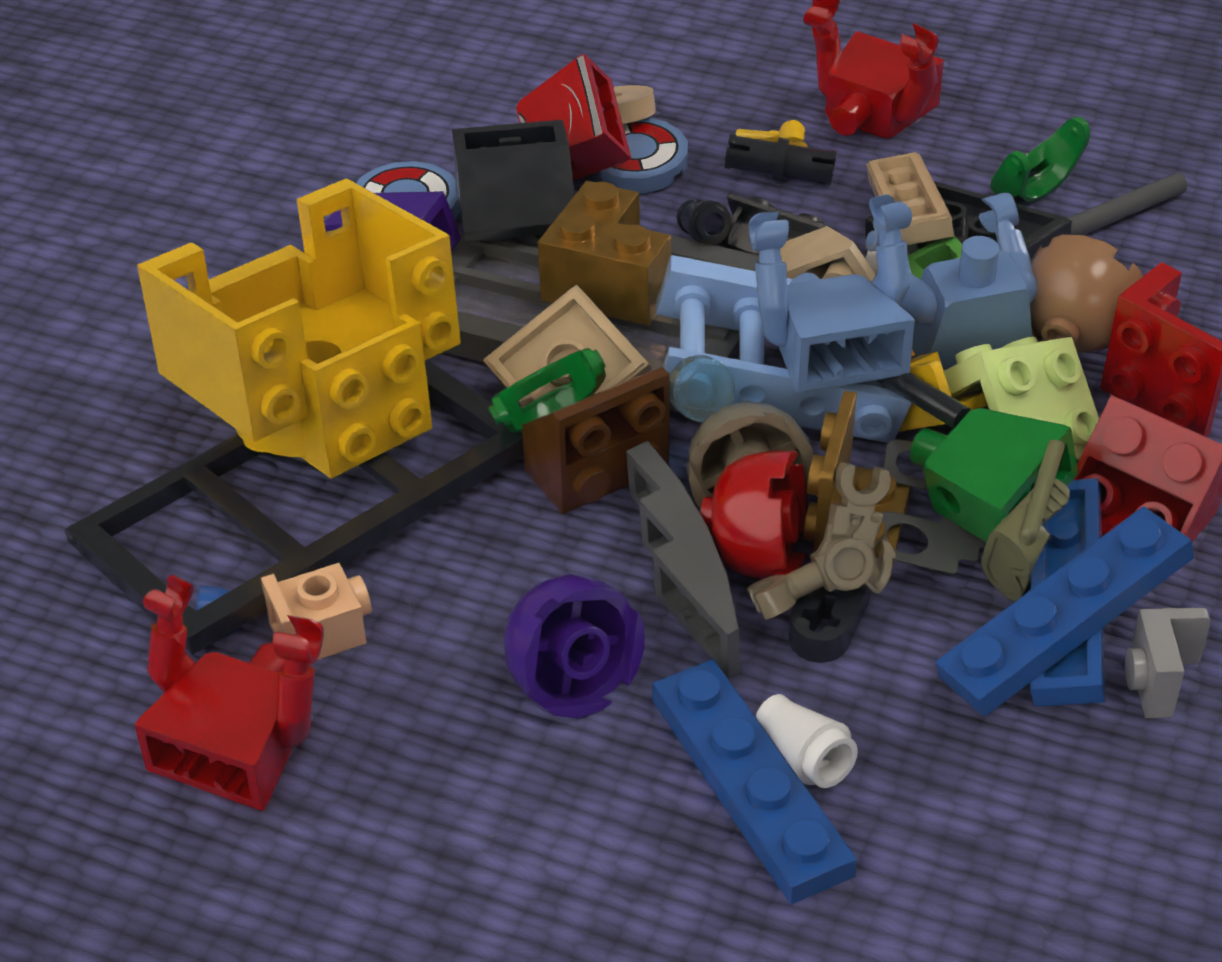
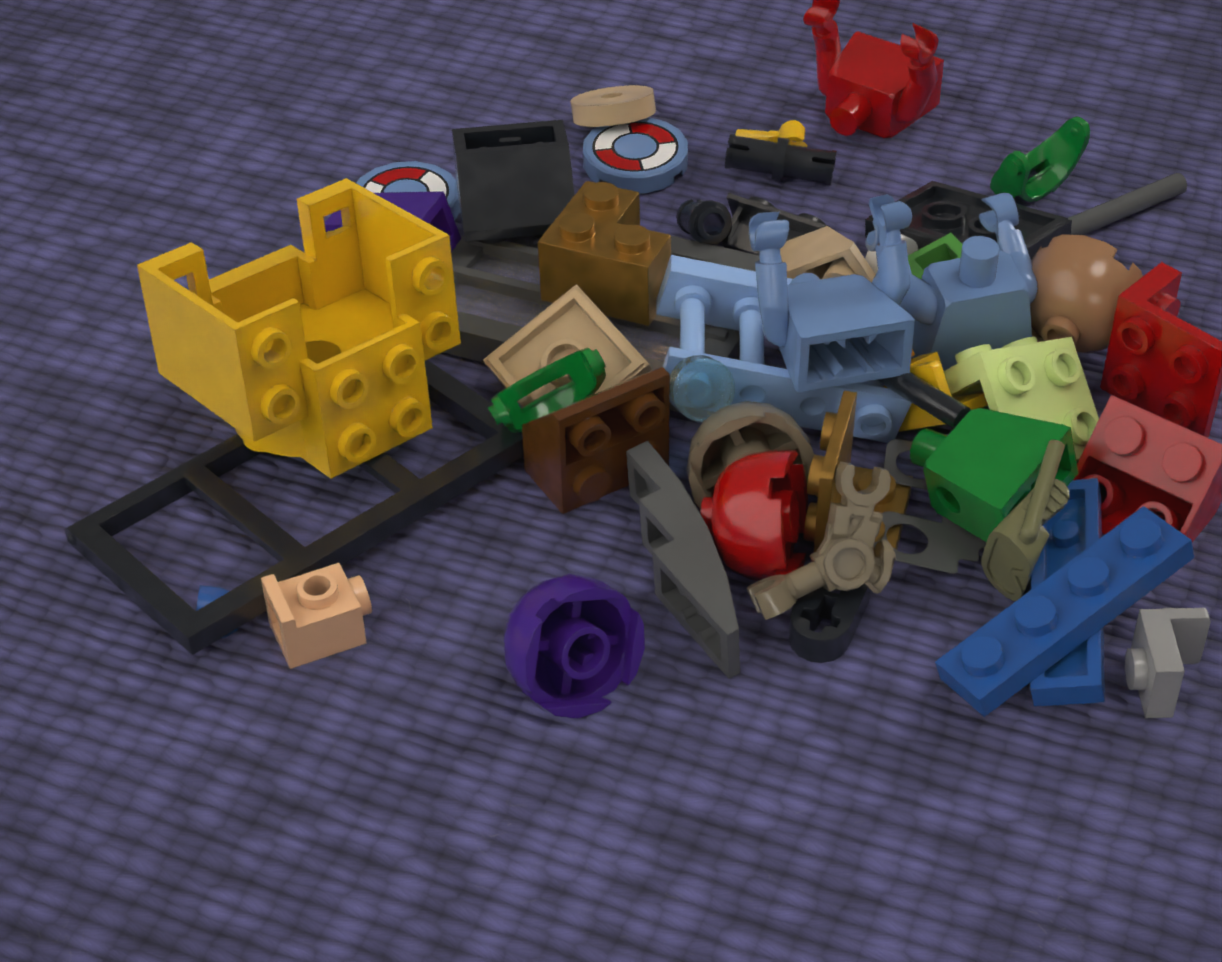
red torso [134,574,324,811] -> none
red torso [516,54,632,181] -> none
blue plate [652,659,857,905] -> none
white cone [756,694,858,788] -> none
tan tile [866,152,954,245] -> none

